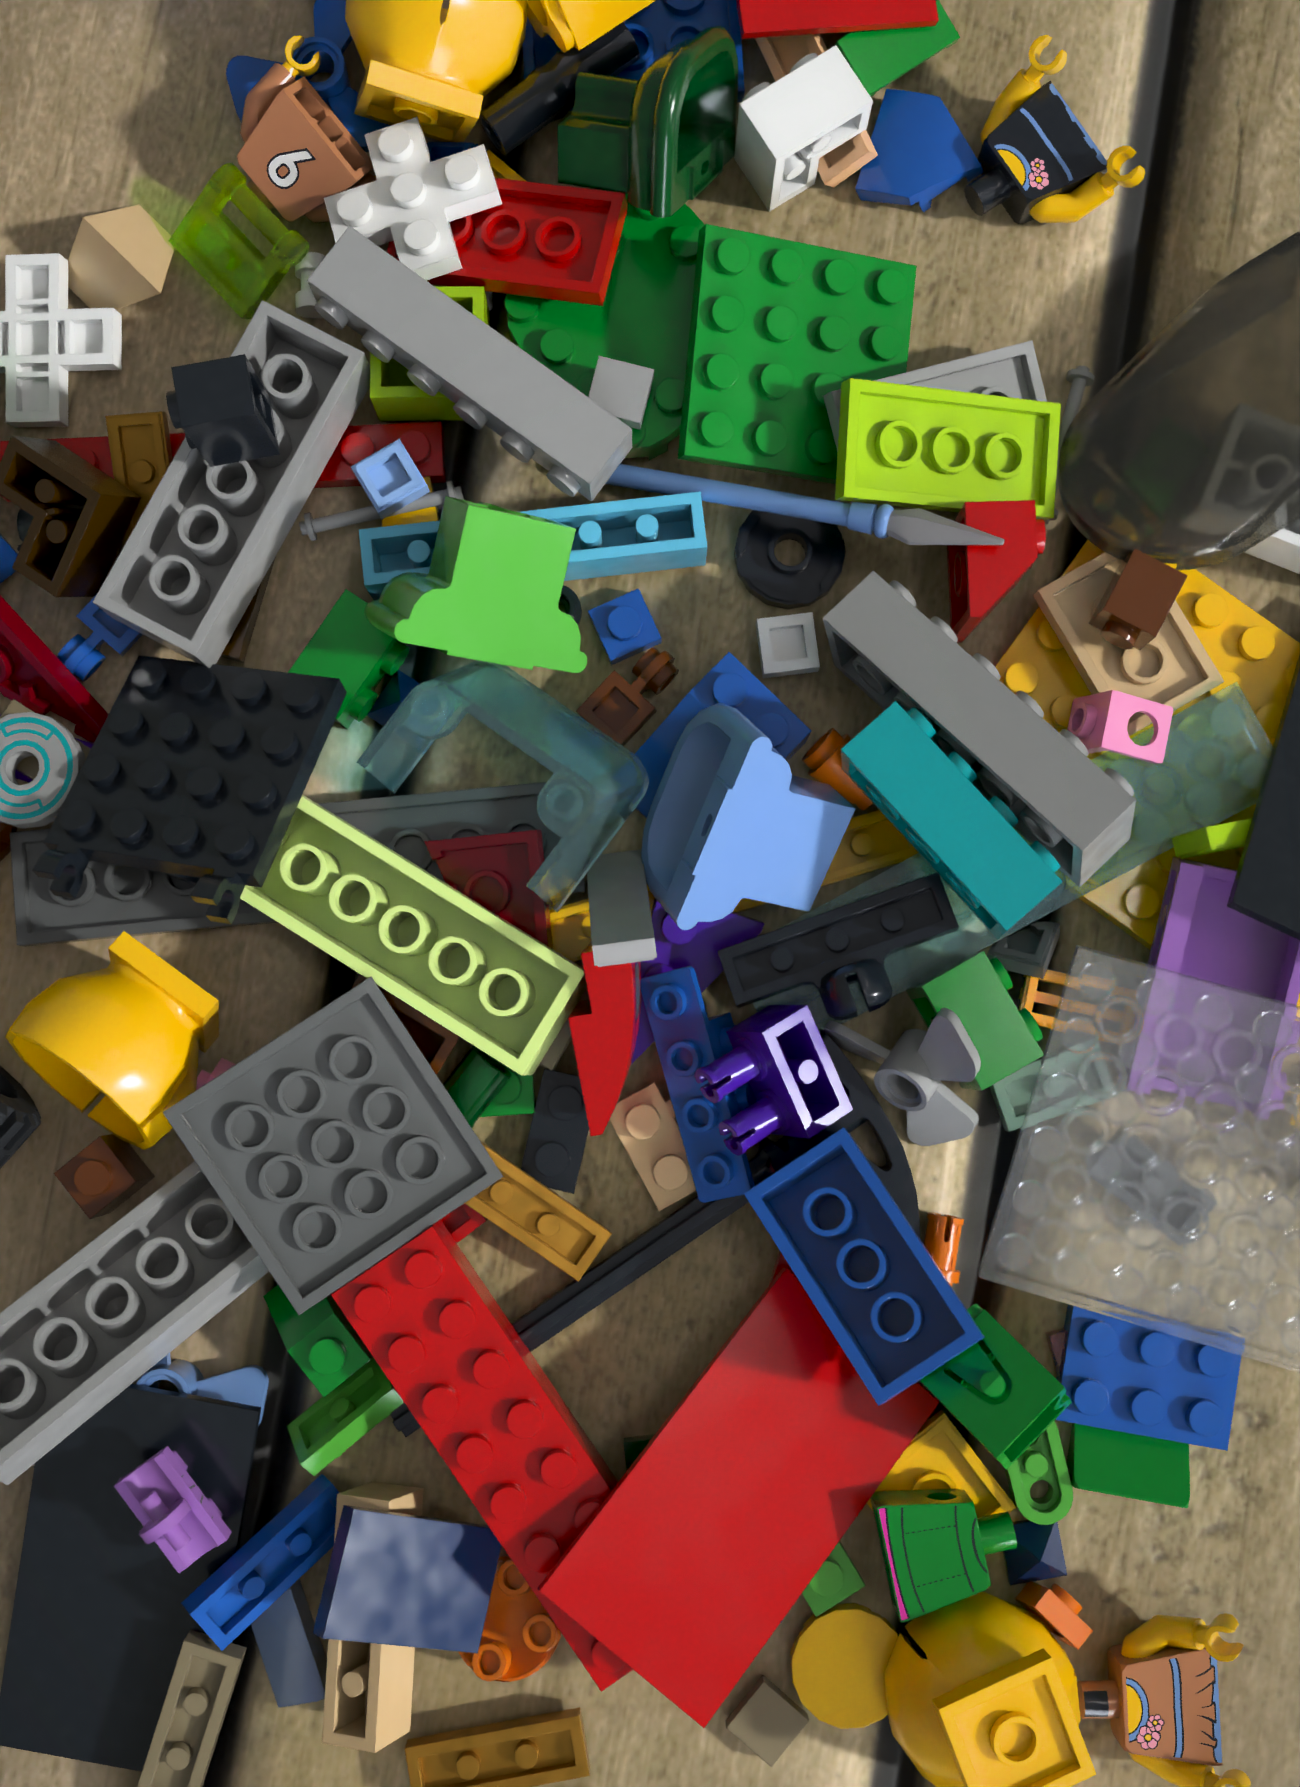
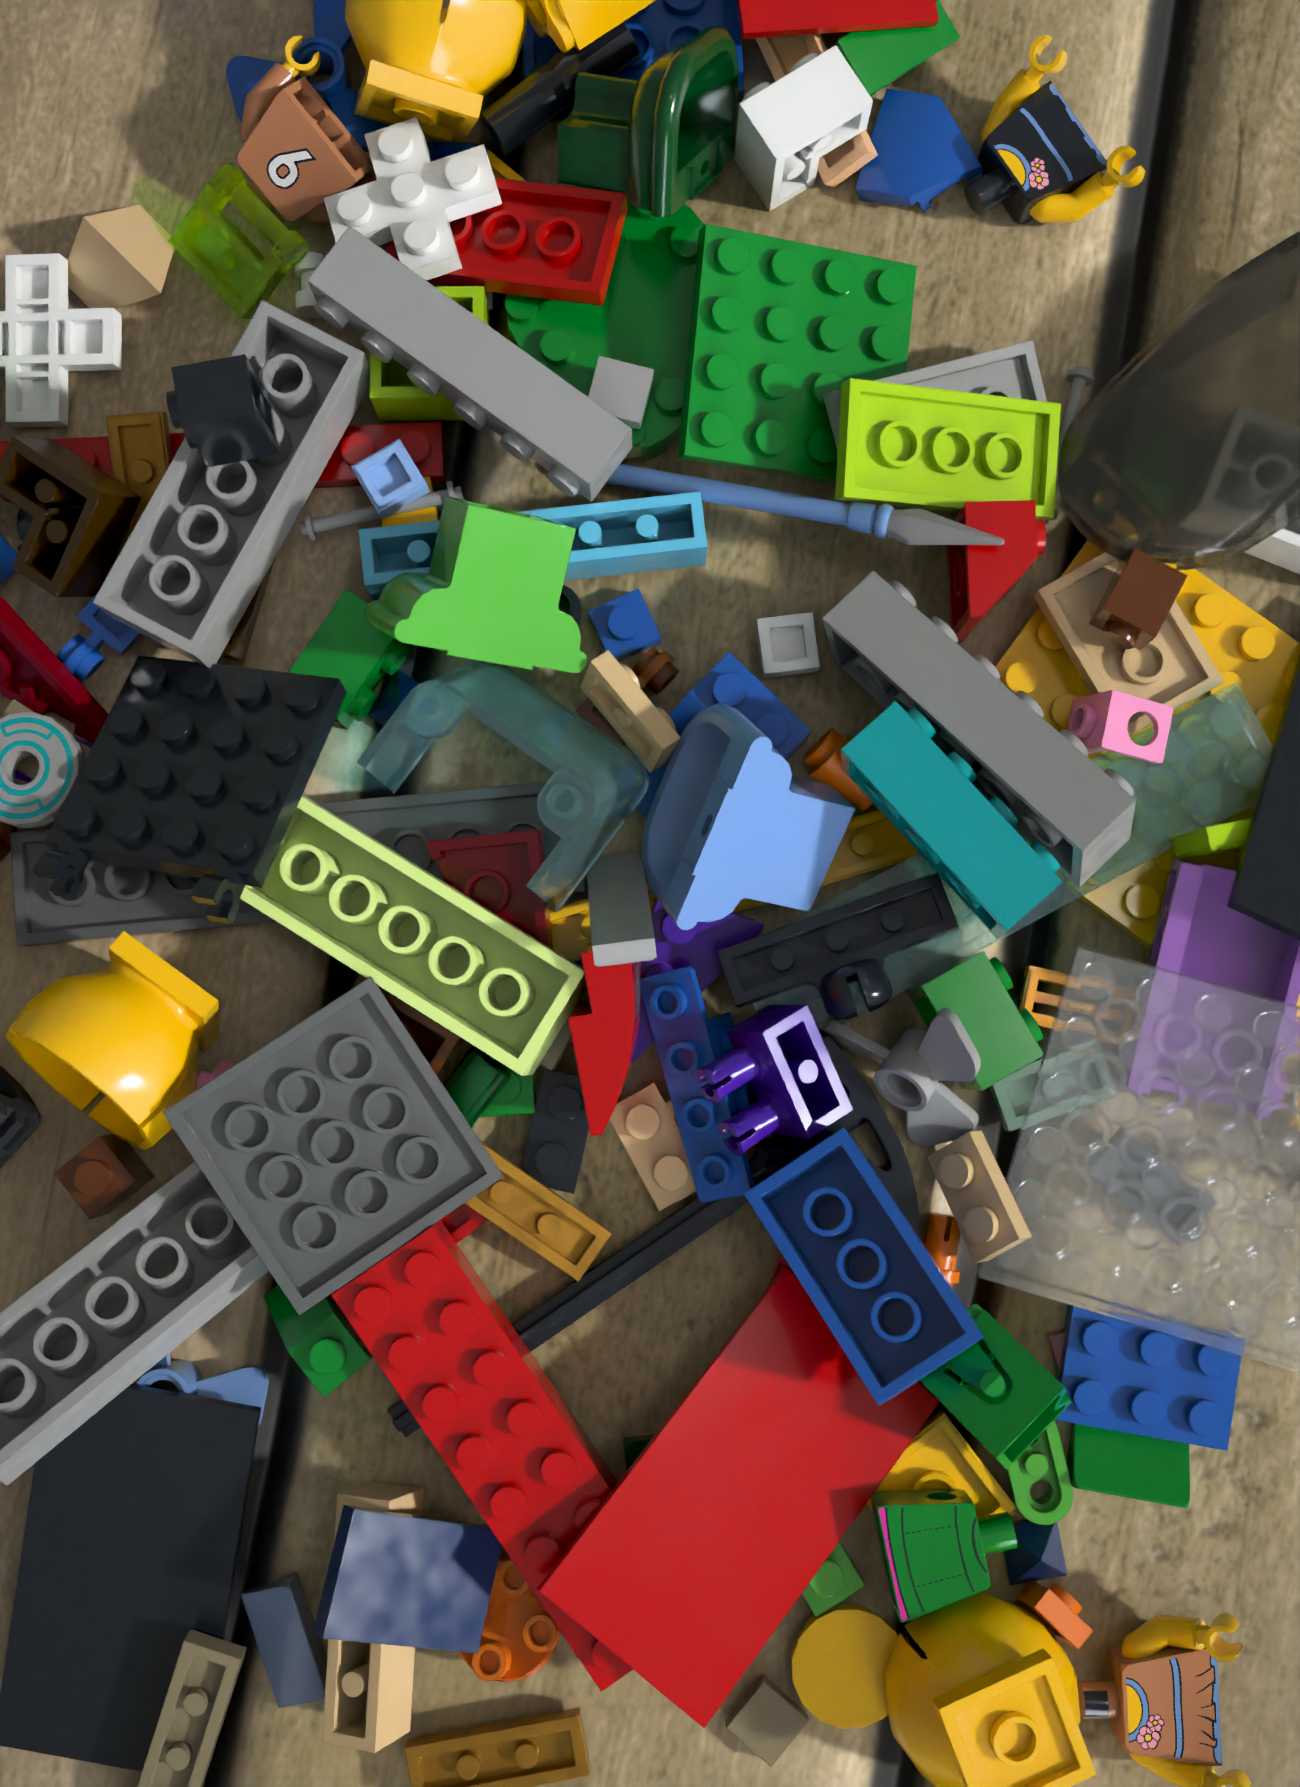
medium lavender hips [114,1446,232,1573] -> none
blue plate [181,1474,339,1651] -> none
bright green plate [287,1357,404,1476] -> none
black tile [734,510,846,609] -> none
dark grey tile [987,921,1060,979] -> none
none -> tan plate [580,650,681,773]
none -> tan plate [927,1130,1032,1263]

